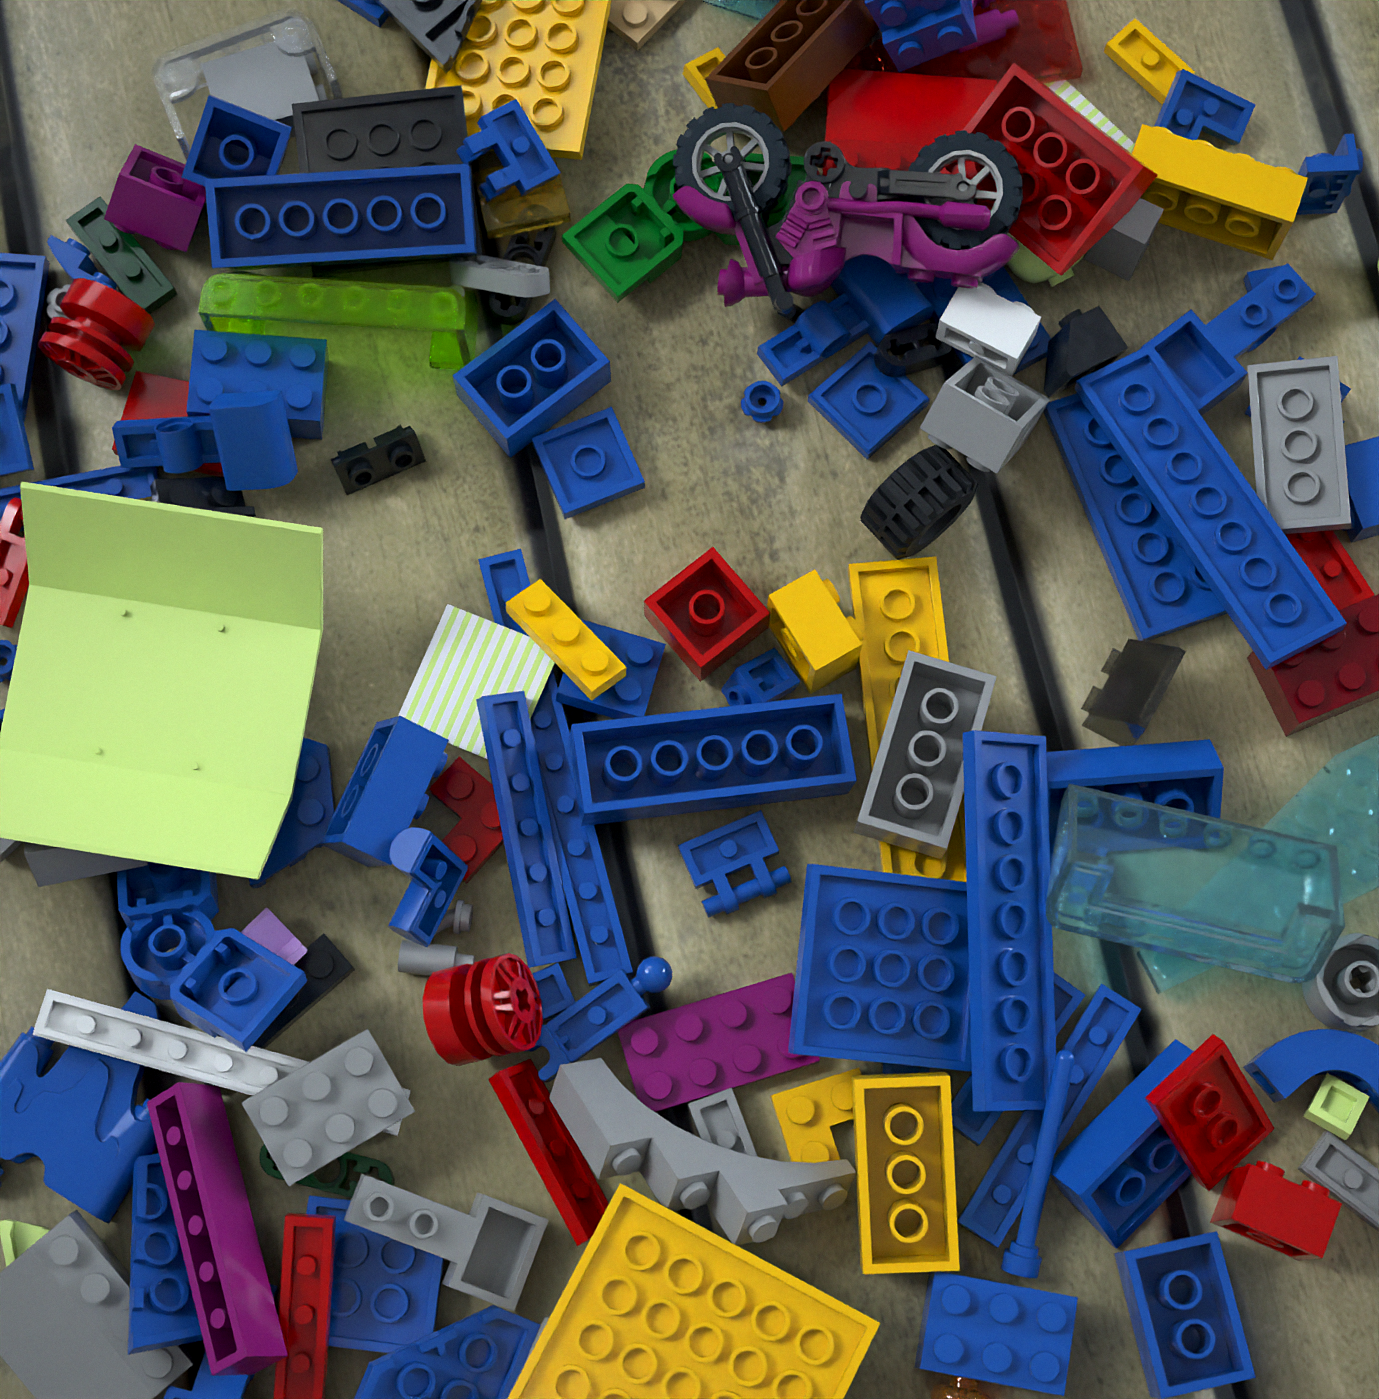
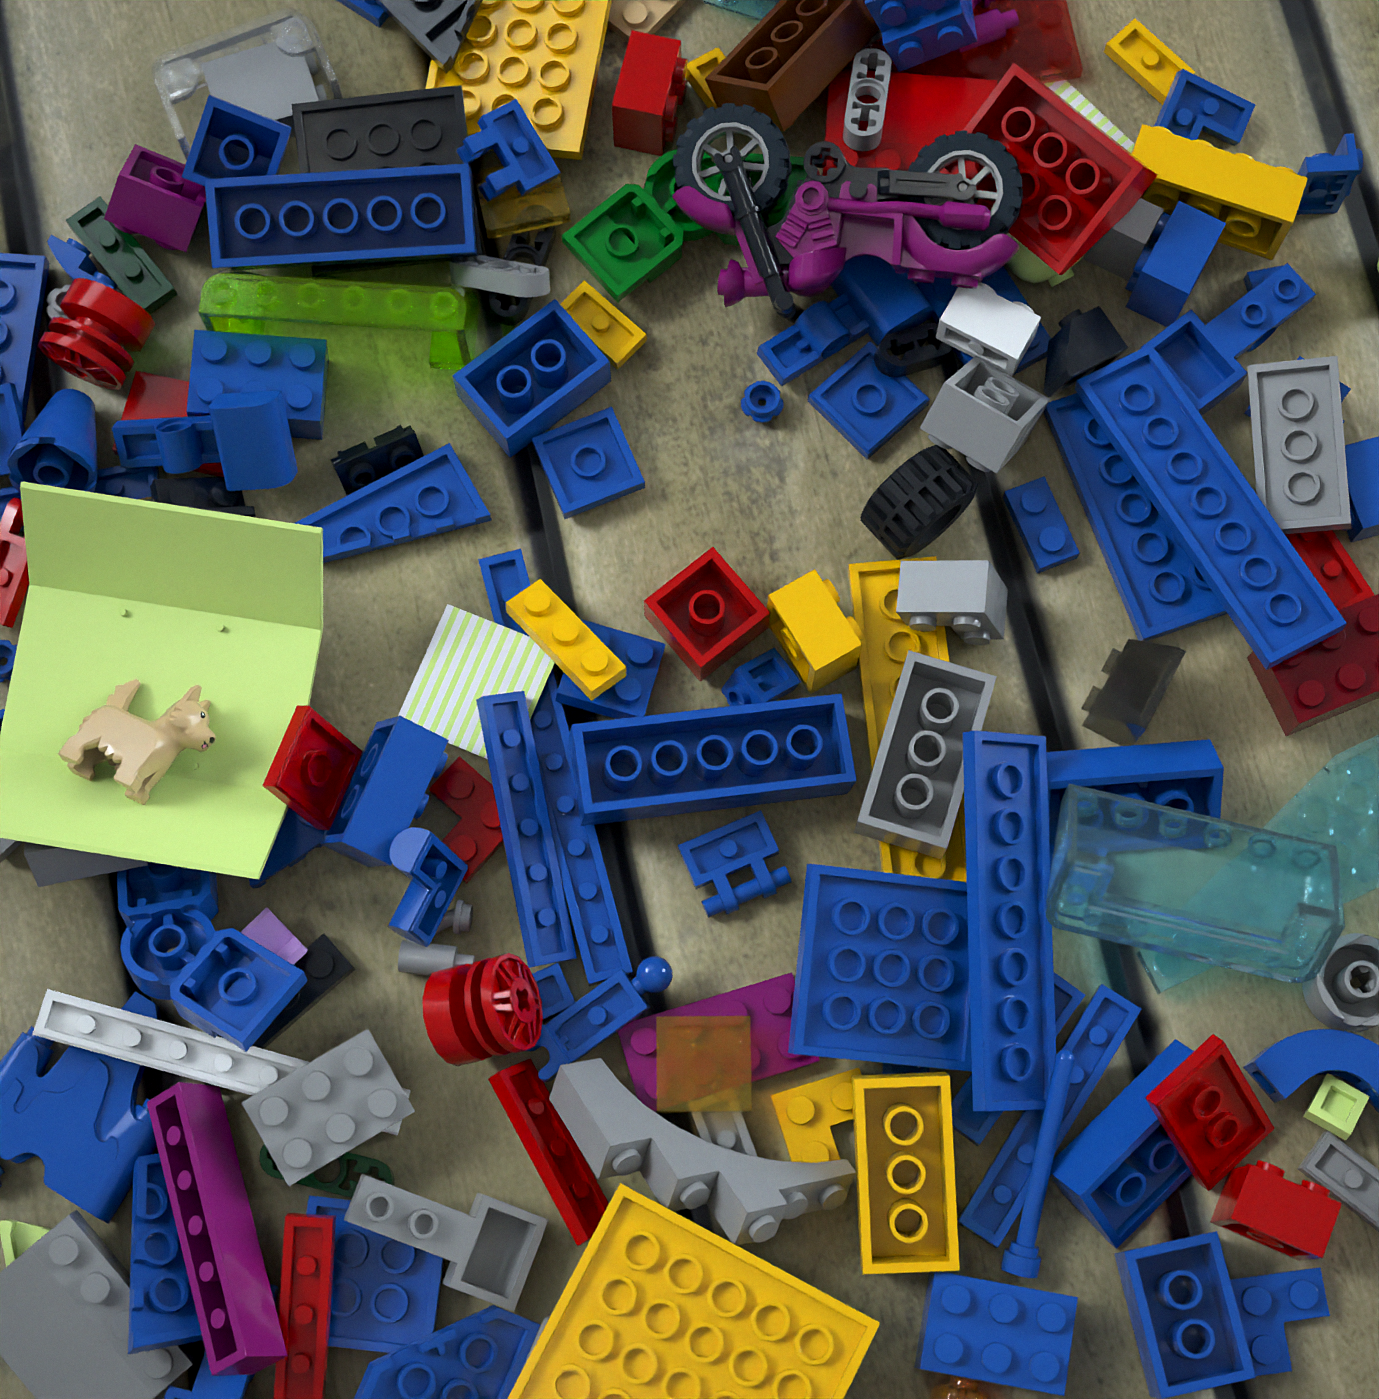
none -> blue cone [7,389,98,493]
none -> tan animal [58,679,216,805]
none -> red plate [262,705,363,831]
none -> blue wing [295,443,492,563]
none -> yellow plate [560,280,647,370]
none -> red brick [612,30,688,156]
none -> clear yellow plate [656,1016,752,1113]
none -> light grey beam [843,48,892,151]
none -> light grey brick [896,560,1008,645]
none -> blue plate [1002,476,1080,574]
none -> blue brick [1125,201,1226,327]
none -> blue plate [1230,1267,1330,1376]

